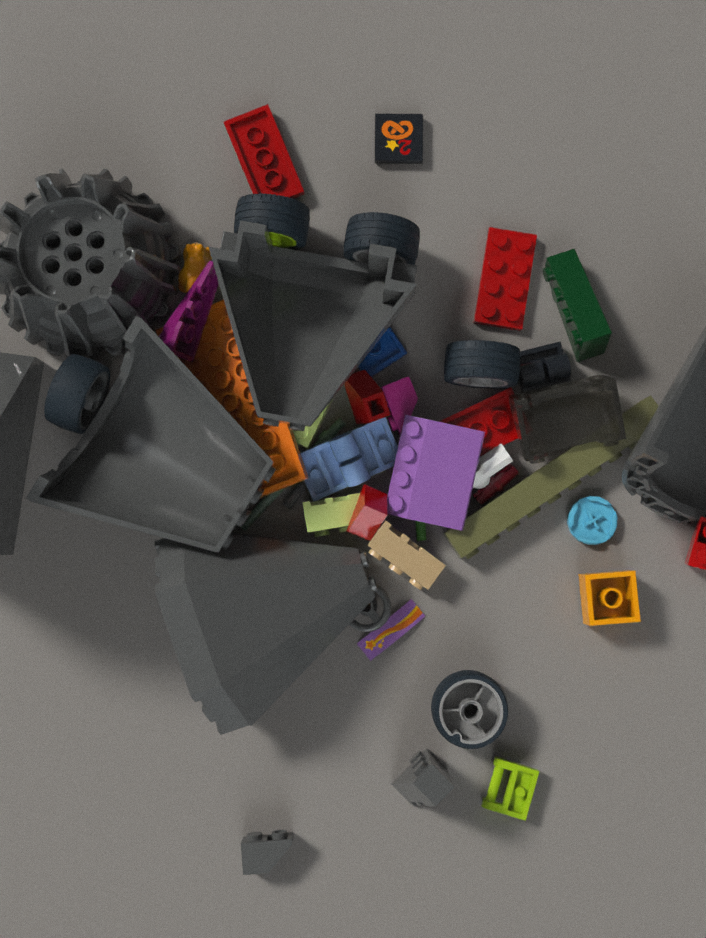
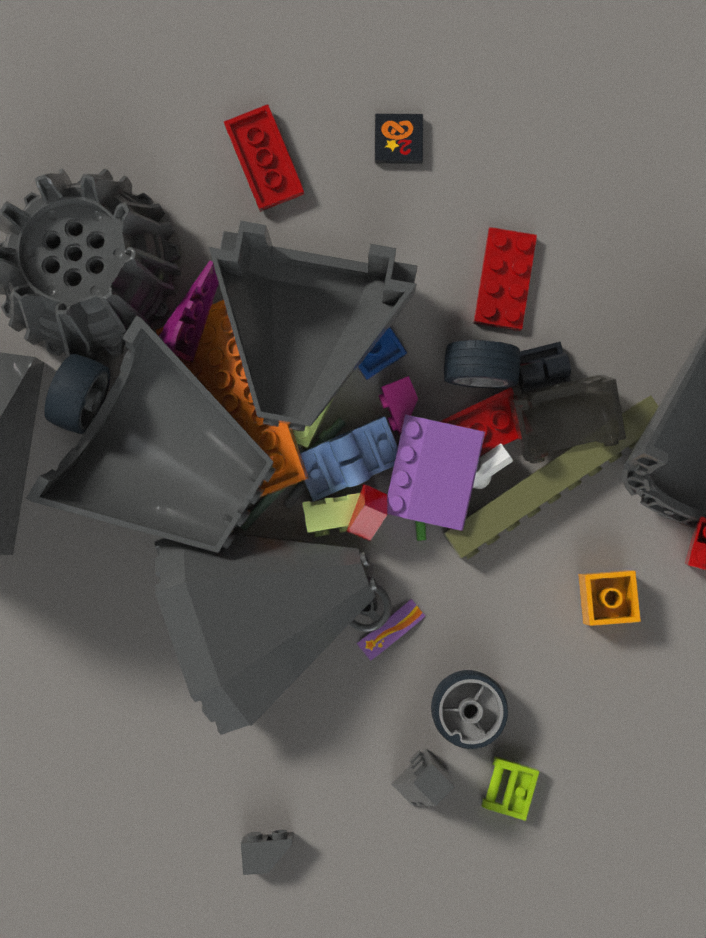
light orange animal [178,242,212,293] -> none
black wheel [234,193,310,250] -> none
black wheel [344,212,420,265] -> none
red slope [344,370,391,424] -> none
tan wedge [367,520,446,590] -> none
dark red pin [472,463,520,507] -> none
dark green wedge [543,248,612,362] -> none
medium azure tile [567,496,618,545] -> none

